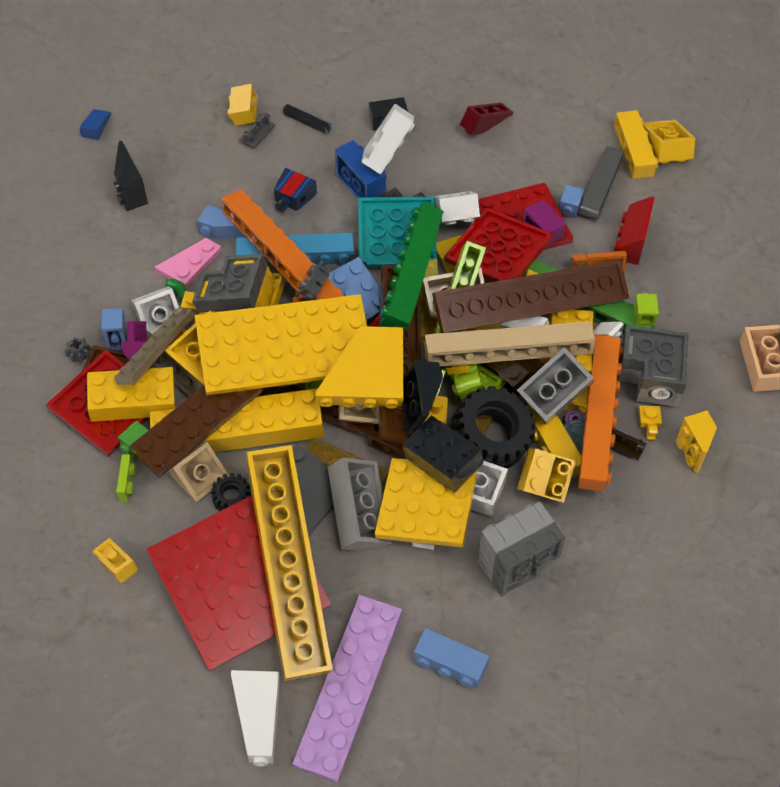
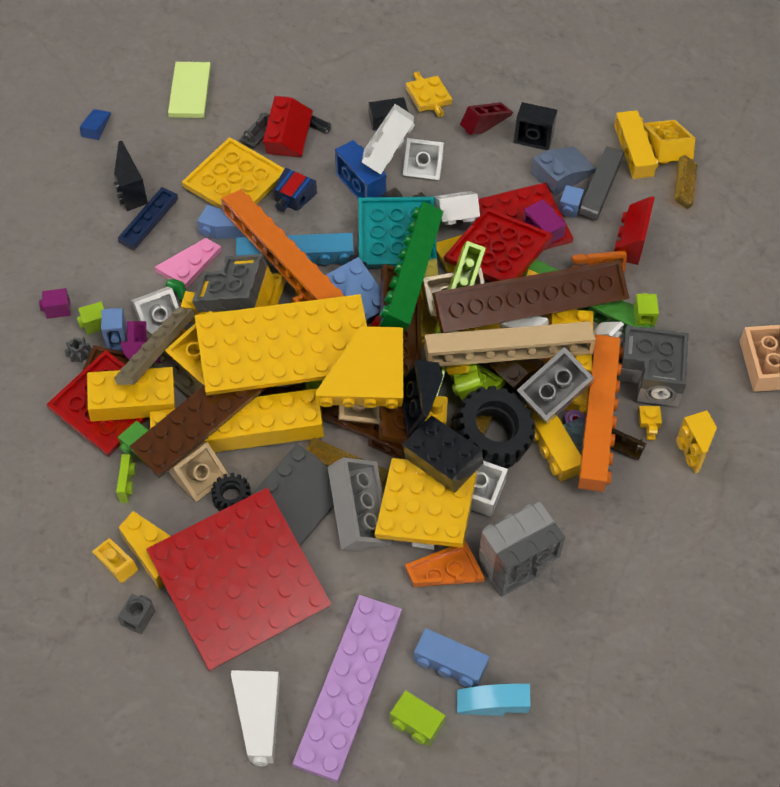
yellow brick [227,84,258,126] -> none
yellow brick [246,445,333,682] -> none
dark grey hinge [296,260,330,301] -> none
yellow slope [517,448,576,503] -> none
none -> magenta brick [39,288,71,319]
none -> lime brick [77,301,104,335]
none -> dark blue plate [118,187,178,250]
none -> dark grey brick [118,594,155,635]
none -> yellow wedge [119,511,170,590]
none -> yellowish green tile [168,62,211,118]
none -> yellow plate [182,137,285,209]
none -> red slope [263,96,313,157]
none -> lime brick [390,690,446,747]
none -> white slope [403,138,444,180]
none -> yellow plate [405,71,452,118]
none -> orange wing [405,541,485,587]
none -> medium azure slope [457,684,530,716]
none -> black brick [513,102,558,150]
none -> sand blue slope [531,147,597,196]
none -> clear yellow plate [674,155,698,209]

